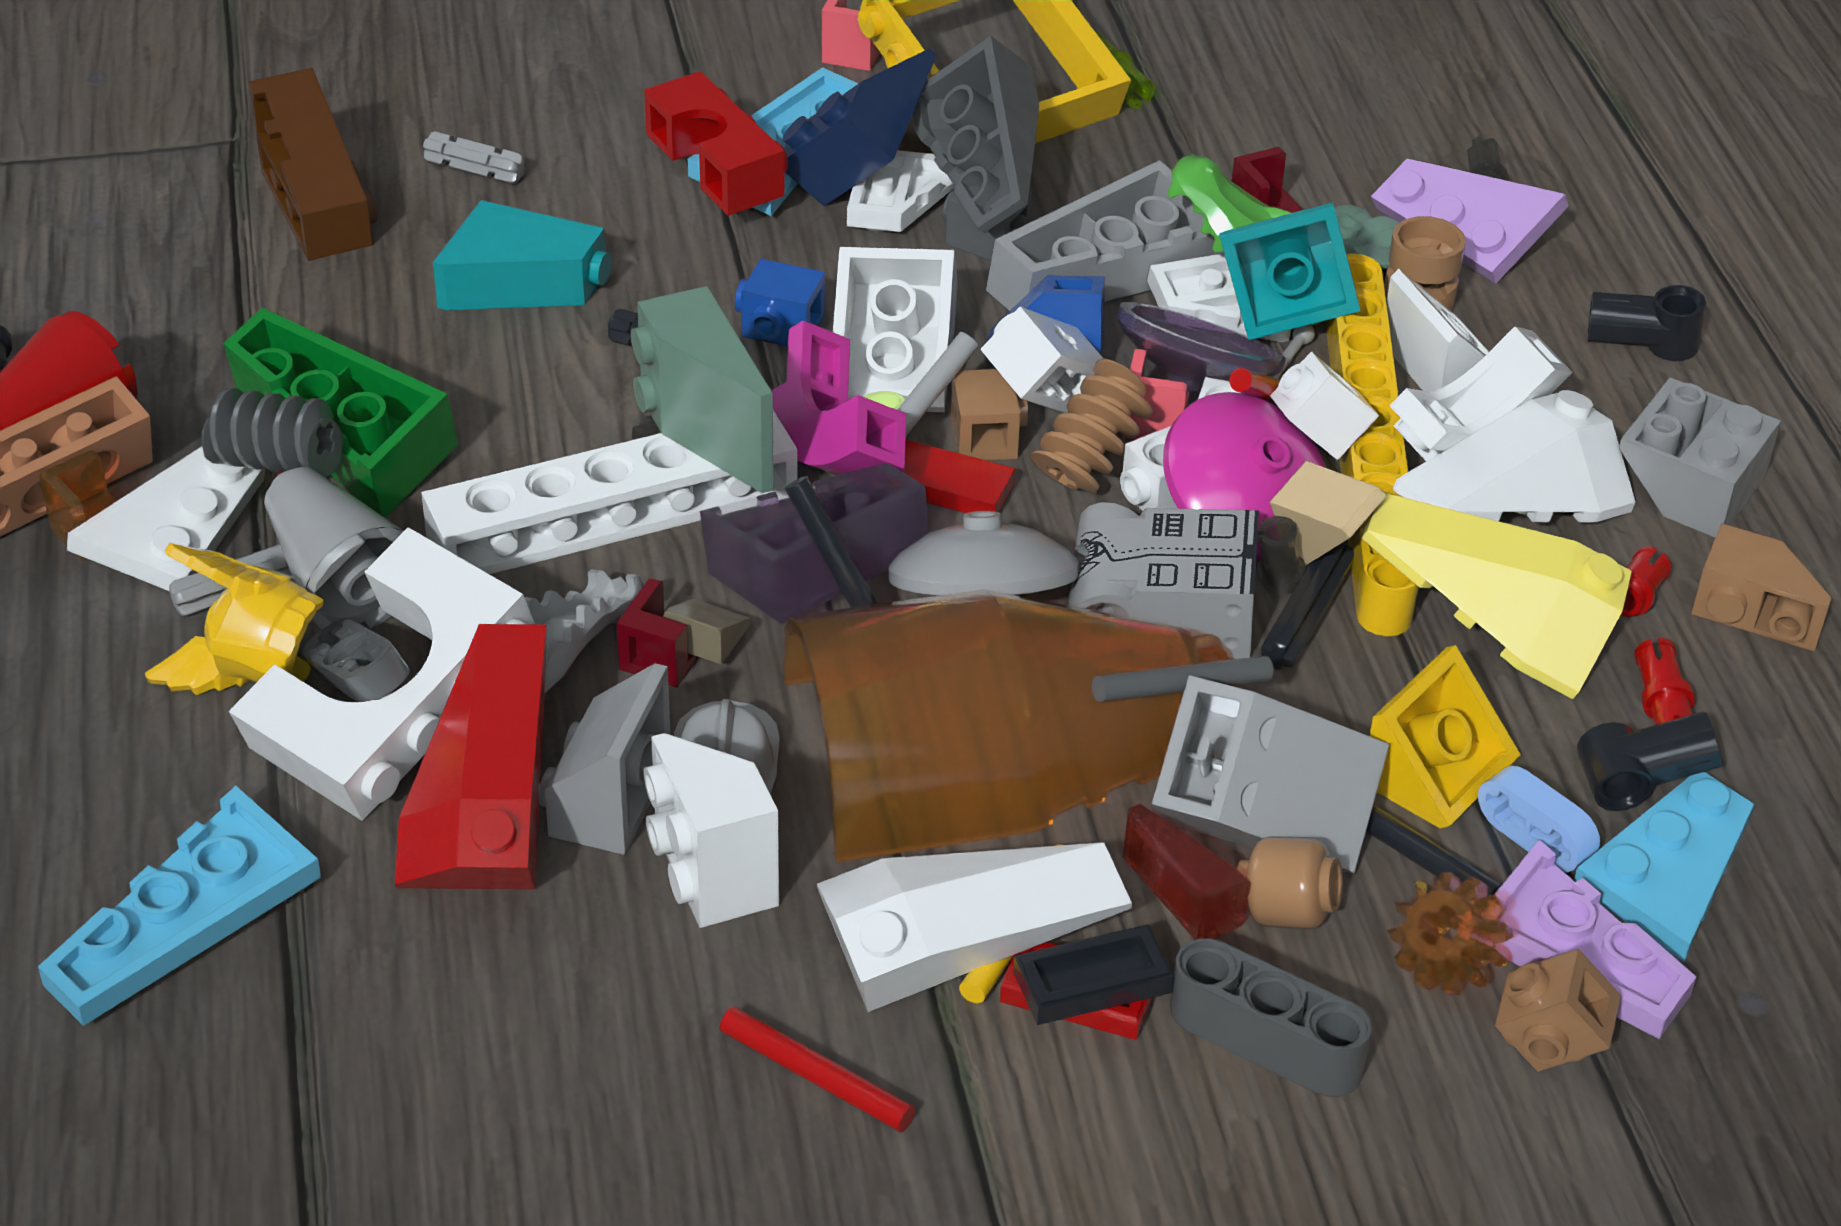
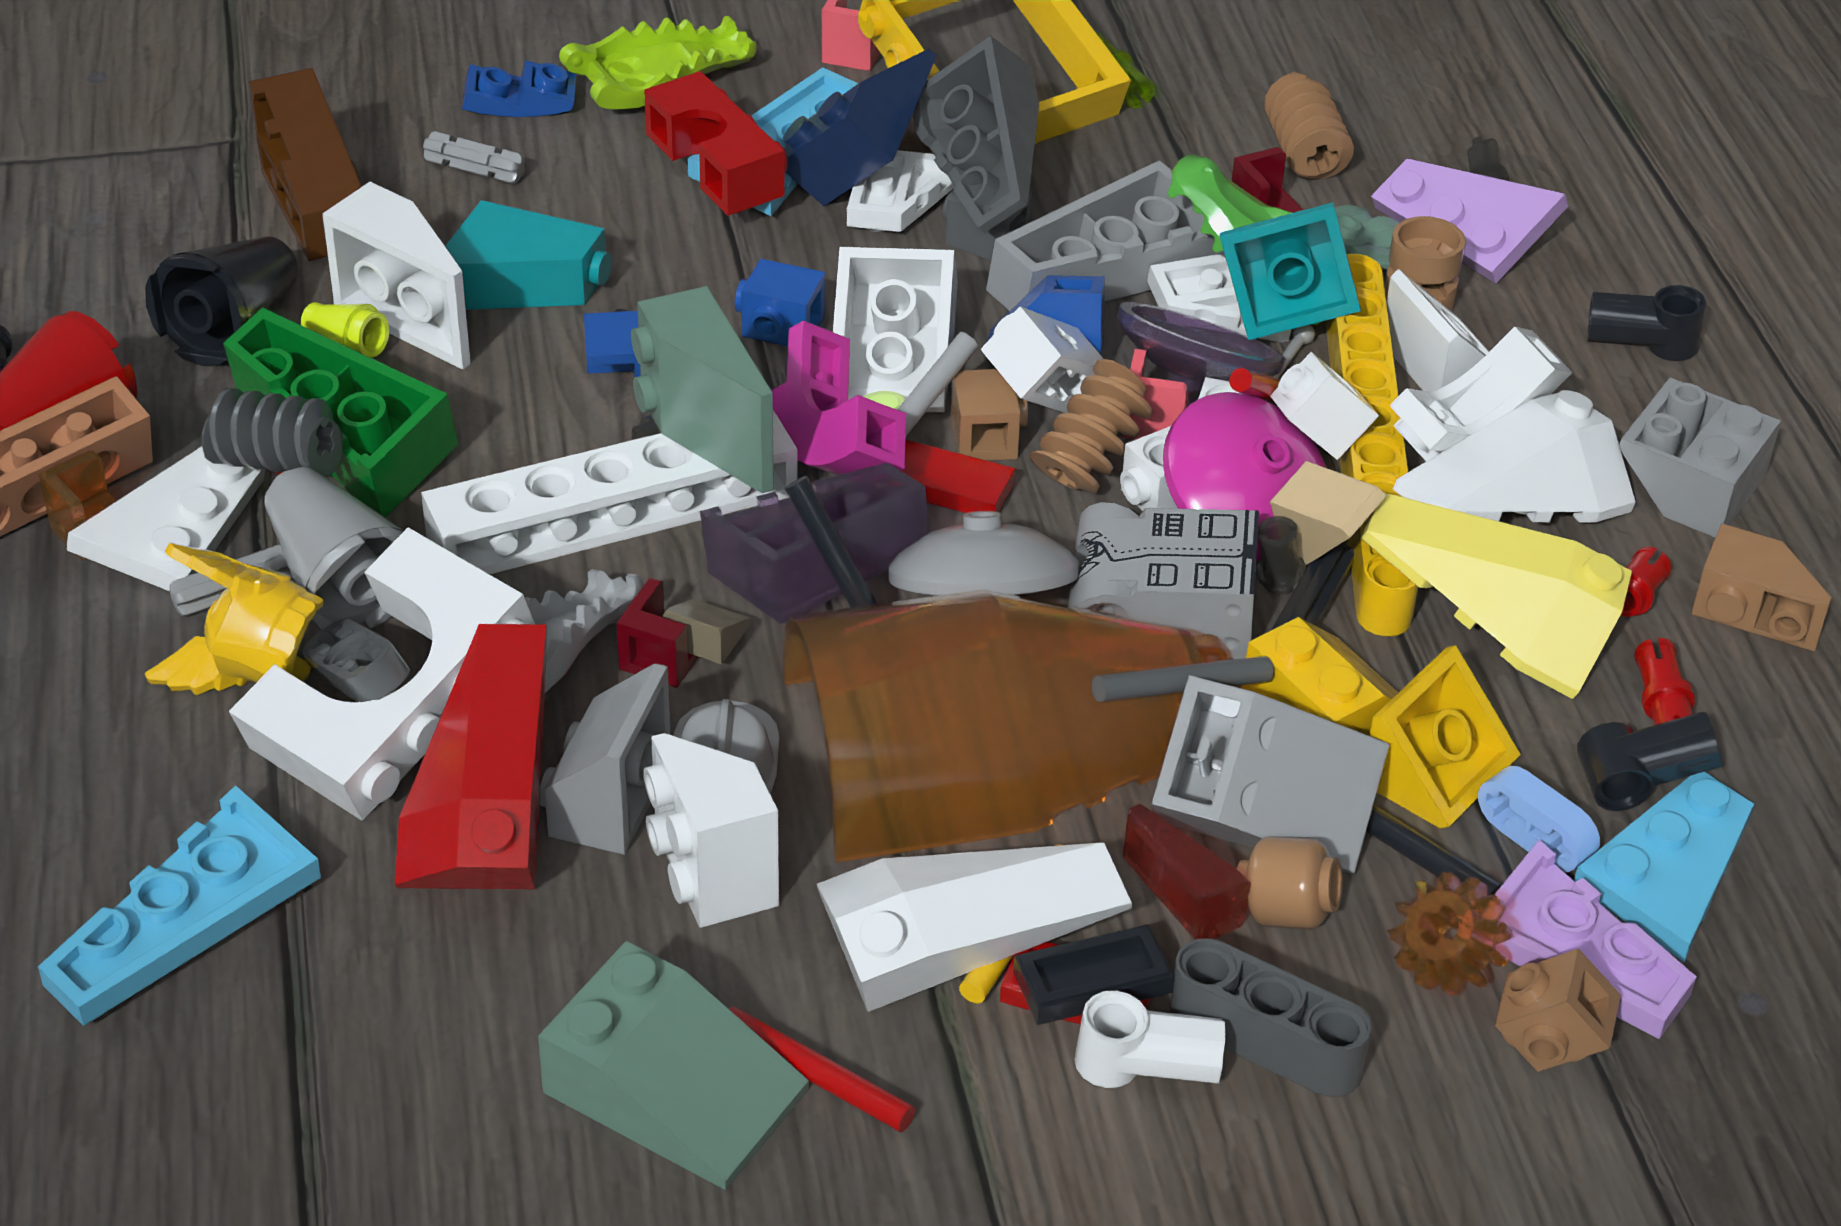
none -> black cone [145,236,298,366]
none -> neon yellow cone [301,302,389,358]
none -> white slope [322,182,471,369]
none -> blue slope [462,60,576,117]
none -> sand green slope [538,941,809,1190]
none -> lime animal [559,16,757,110]
none -> blue panel [584,311,641,377]
none -> white piece [1074,991,1225,1088]
none -> yellow slope [1241,617,1399,736]
none -> medium nougat piece [1264,72,1354,180]

